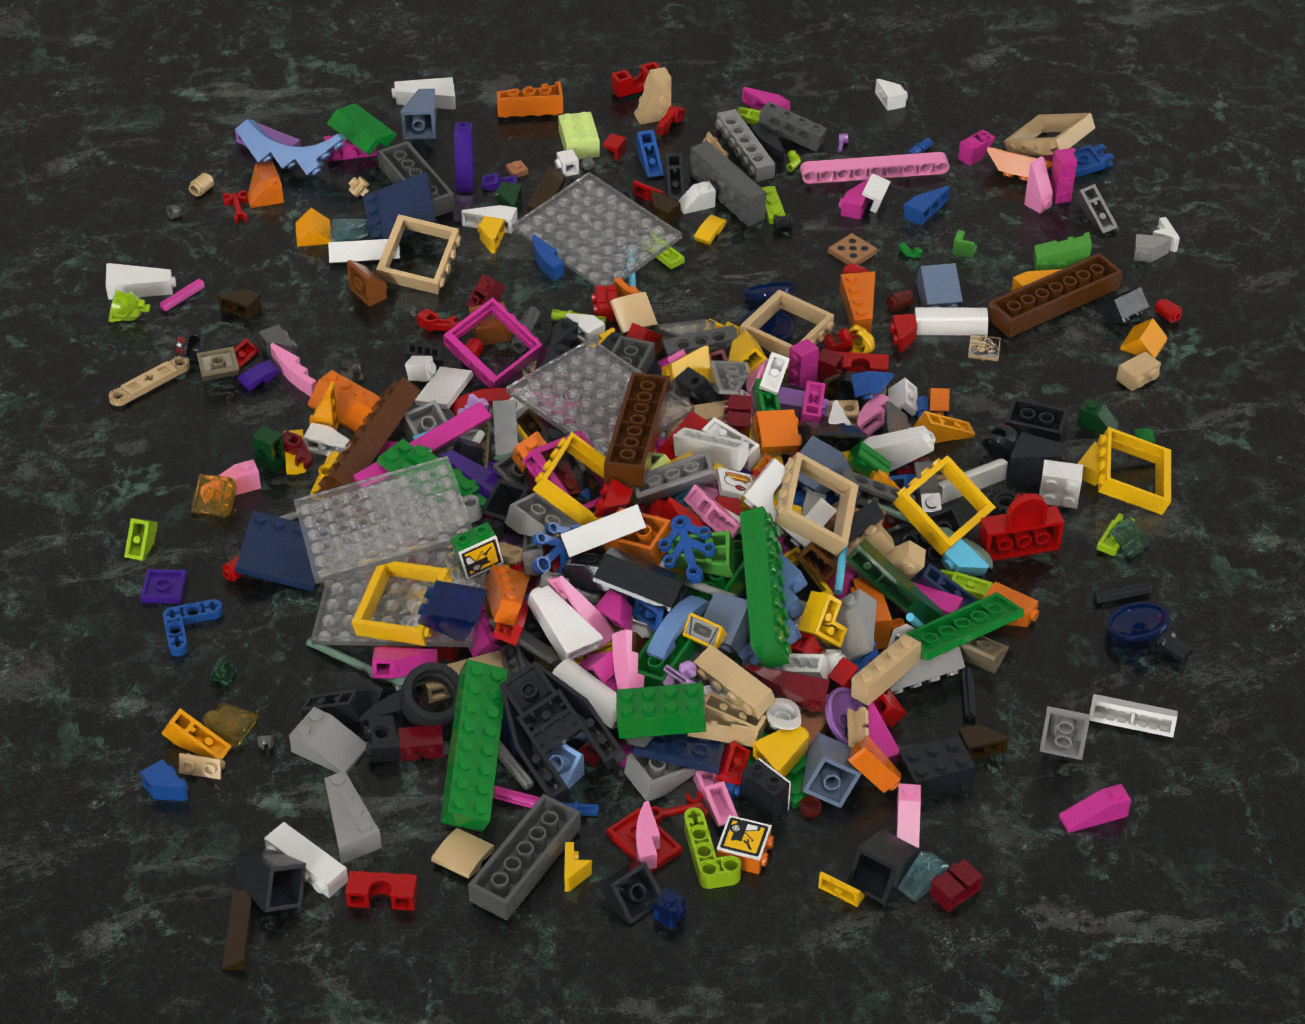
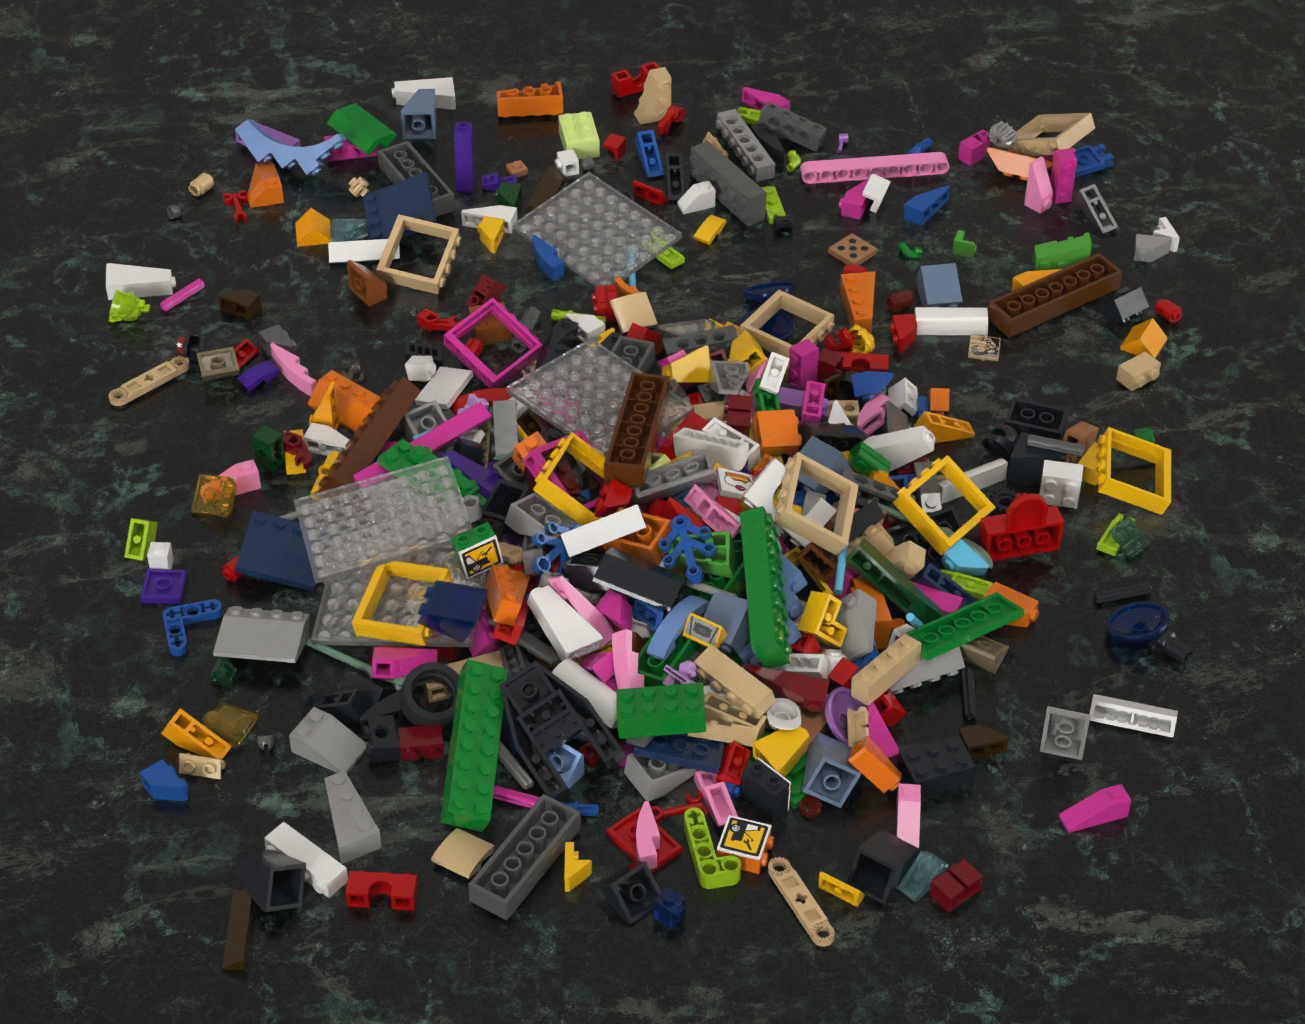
clear purple panel [453,195,474,222] -> none
dark brown slope [651,190,681,226] -> none
black torso [674,367,717,405] -> none
white slope [875,79,908,111] -> none
dark green slope [1077,398,1119,434] -> none
none -> white brick [147,542,174,570]
none -> light grey slope [213,606,310,663]
none -> tan piece [768,857,835,947]
none -> light grey gear [988,121,1018,150]
none -> dark grey axle [1027,434,1085,456]
none -> nougat slope [1062,421,1099,464]

